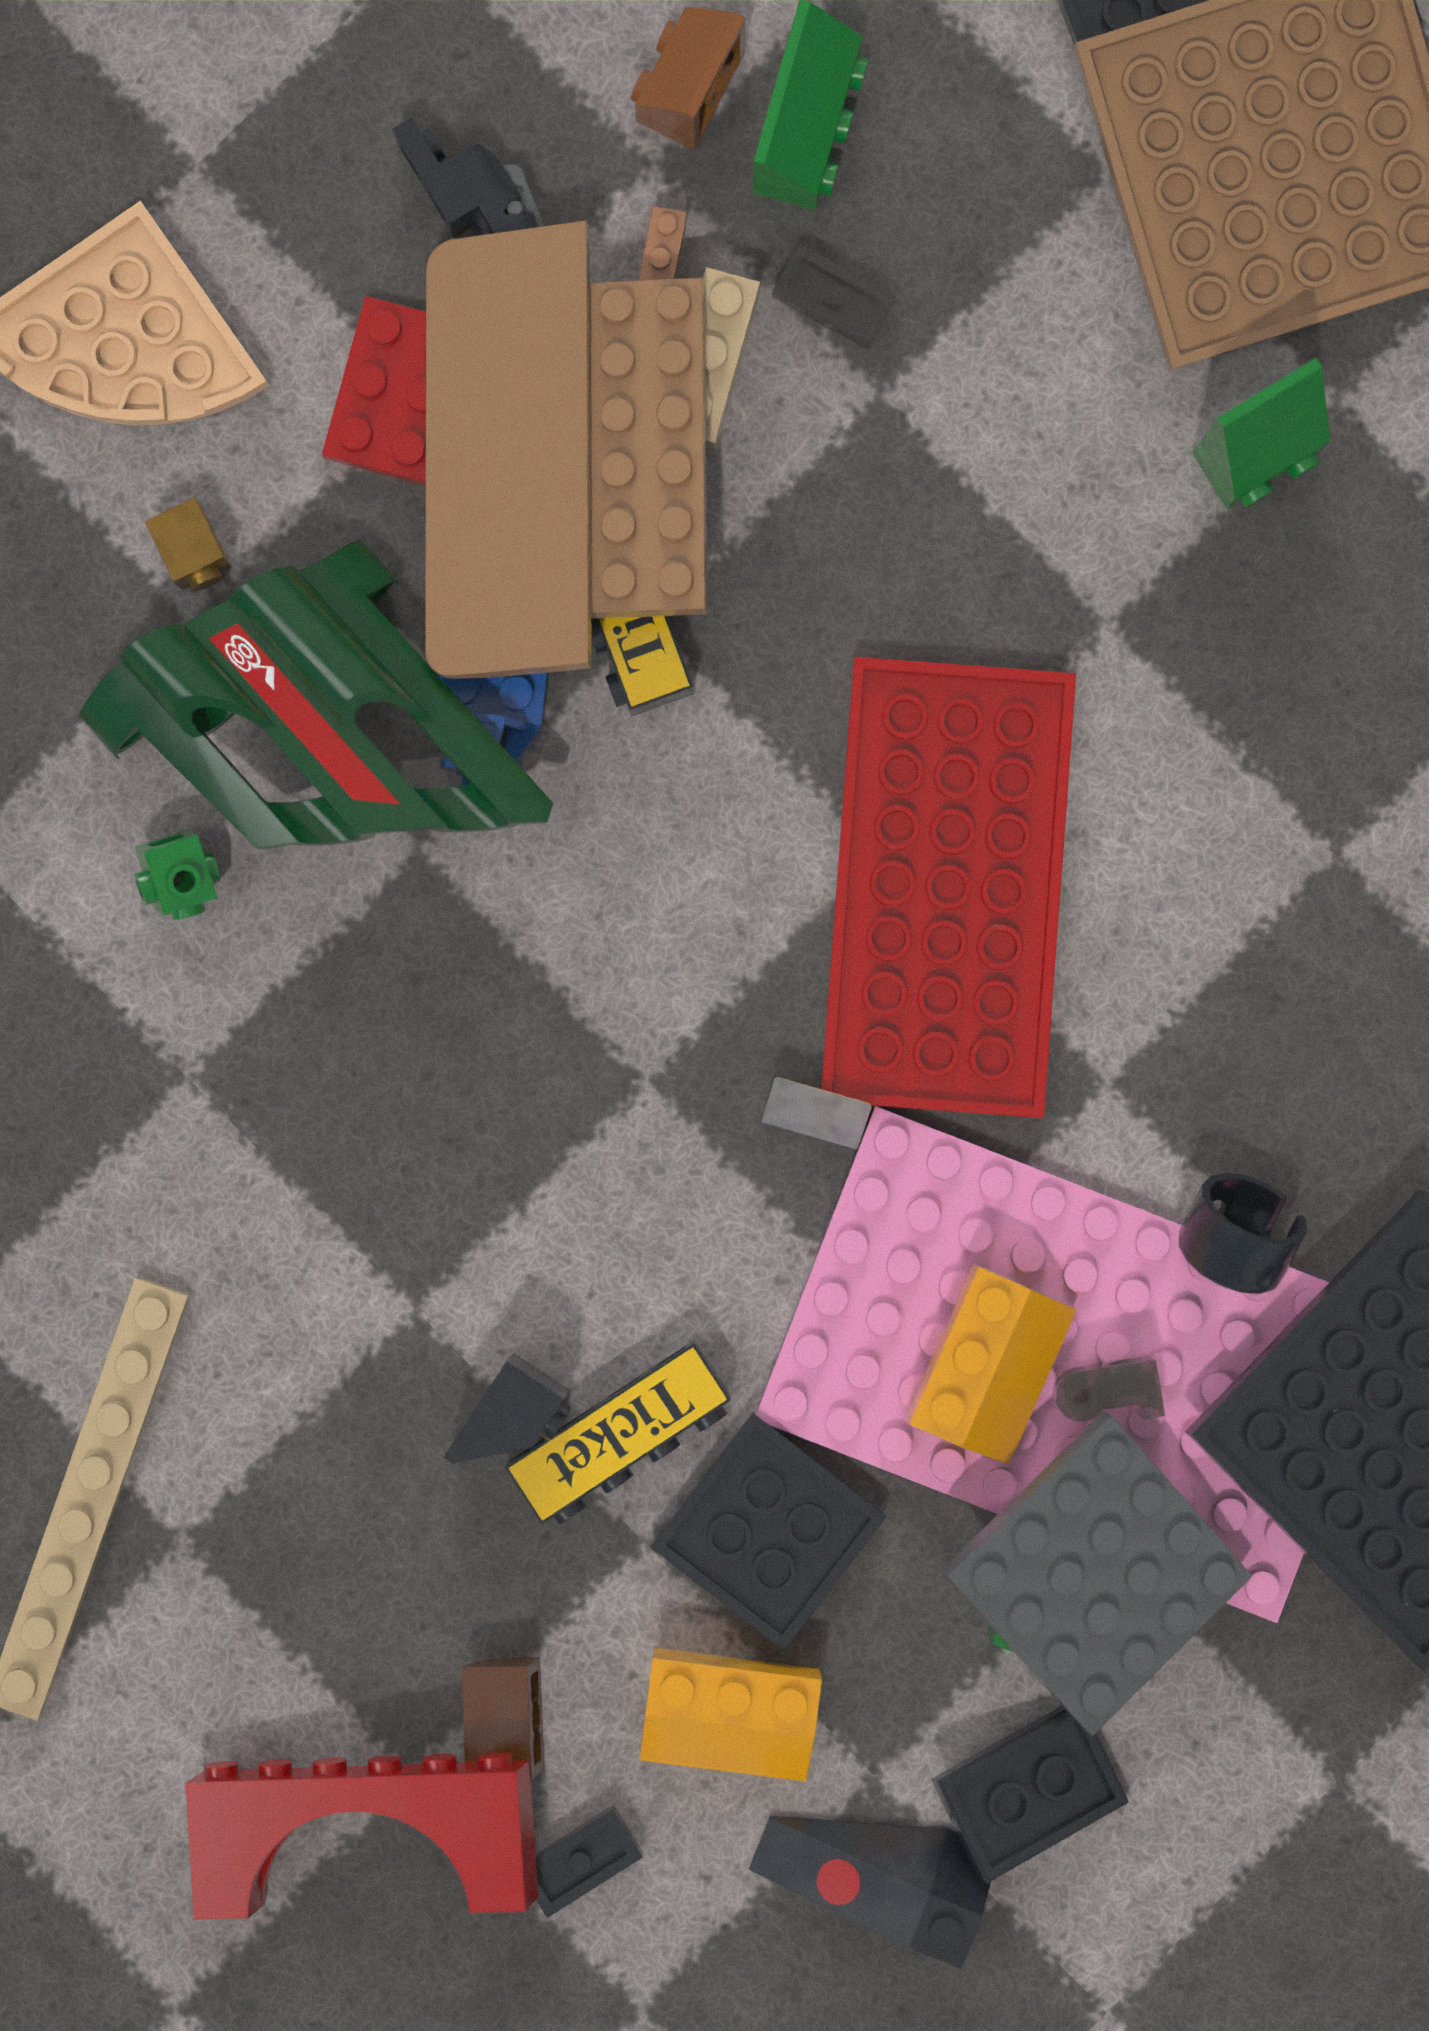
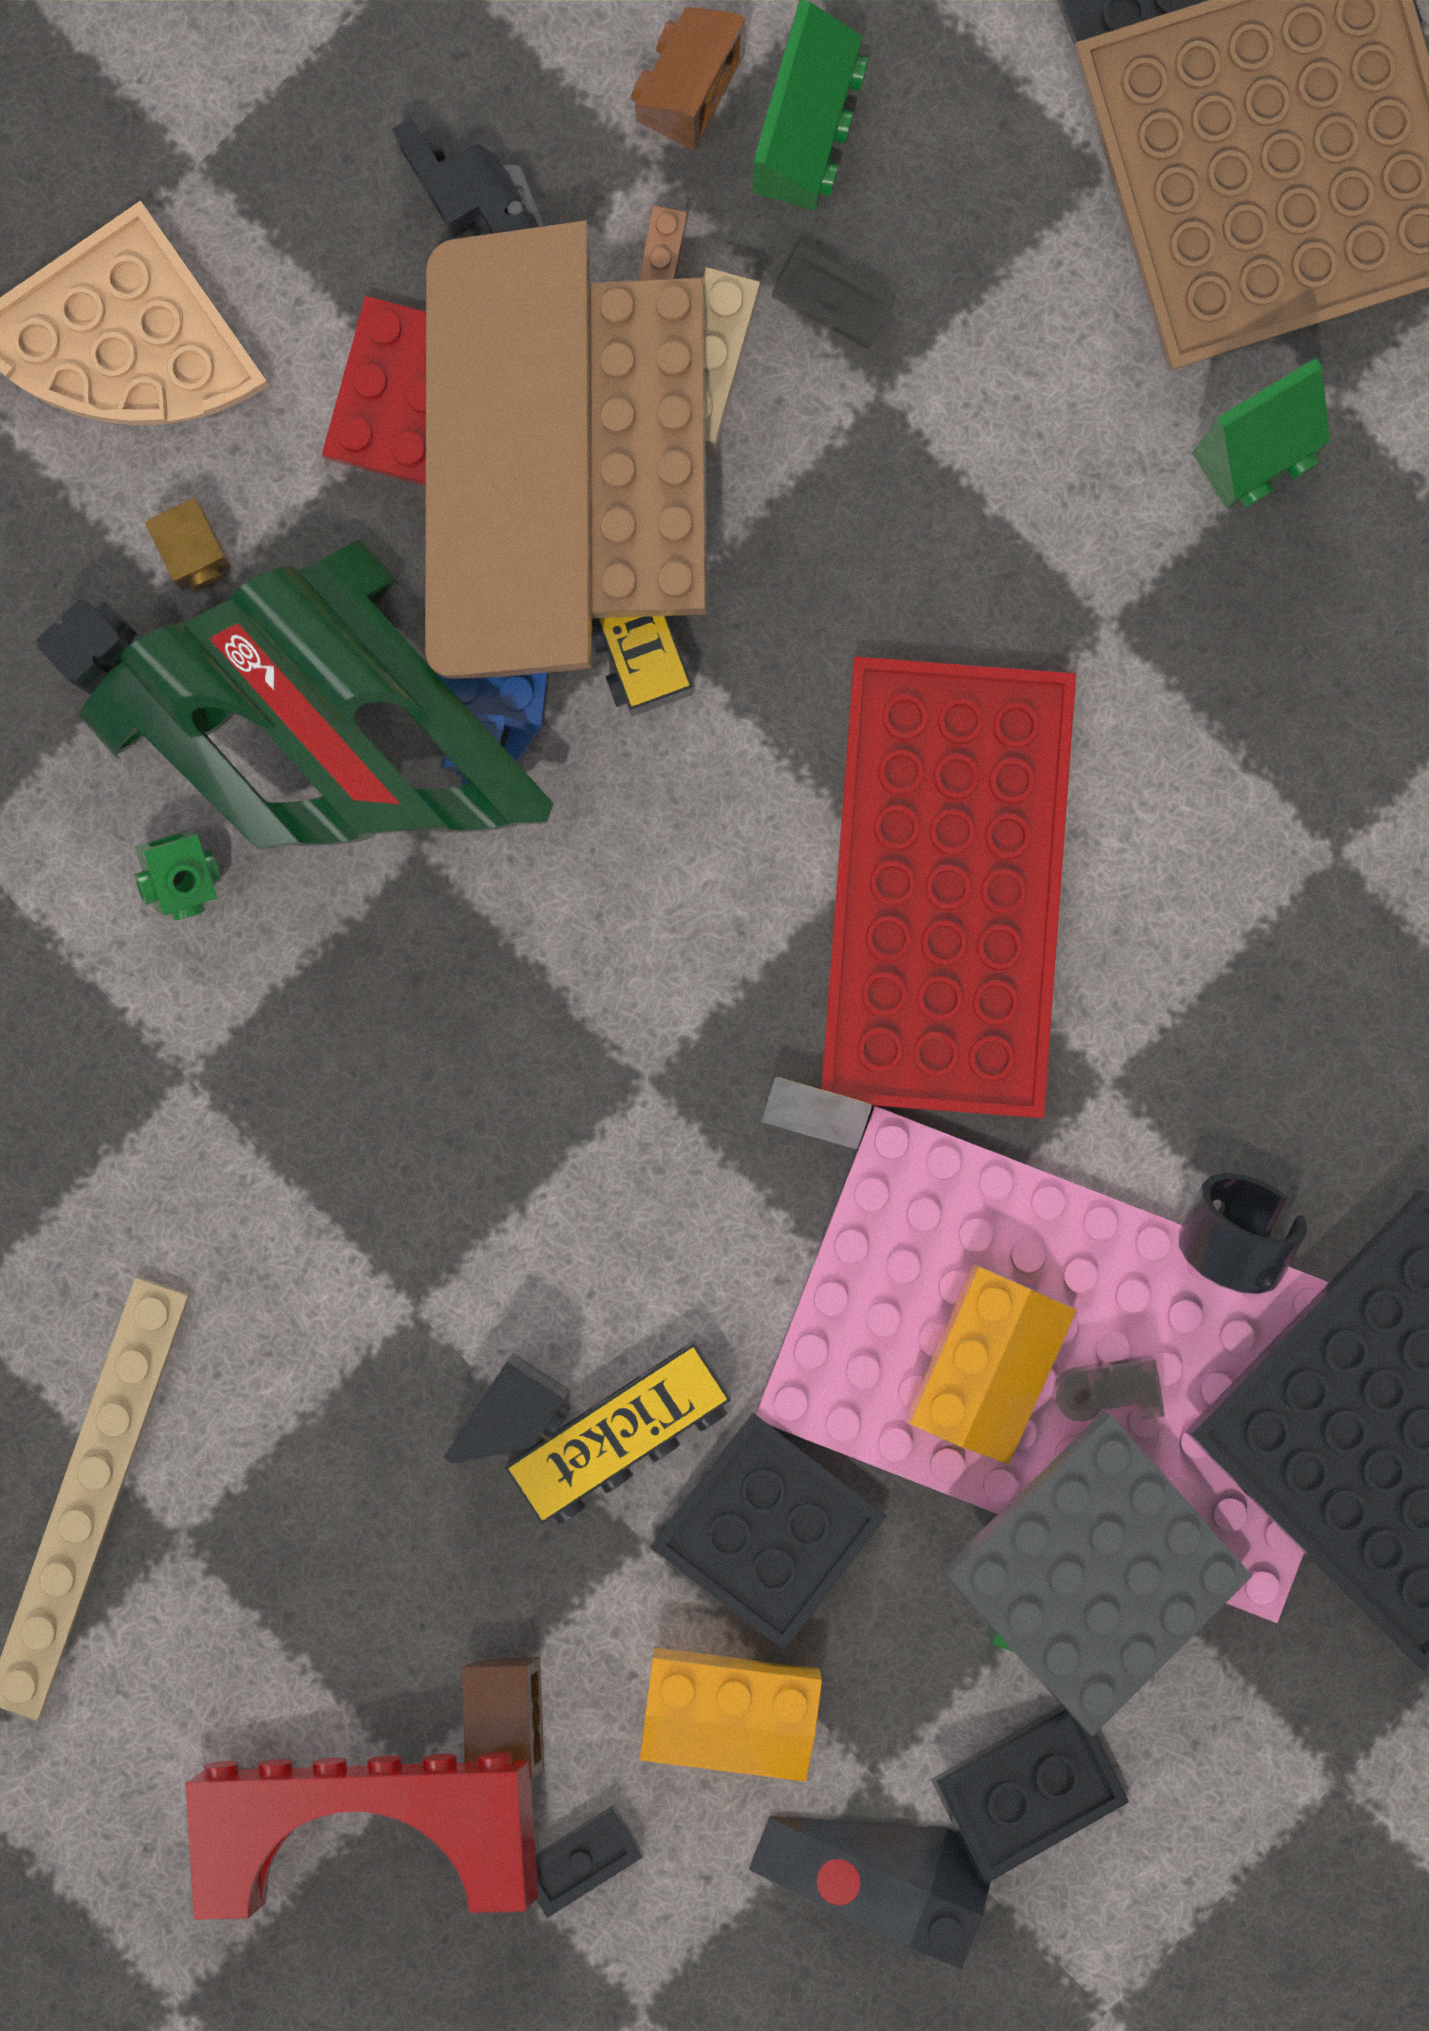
none -> black brick [36,599,138,695]

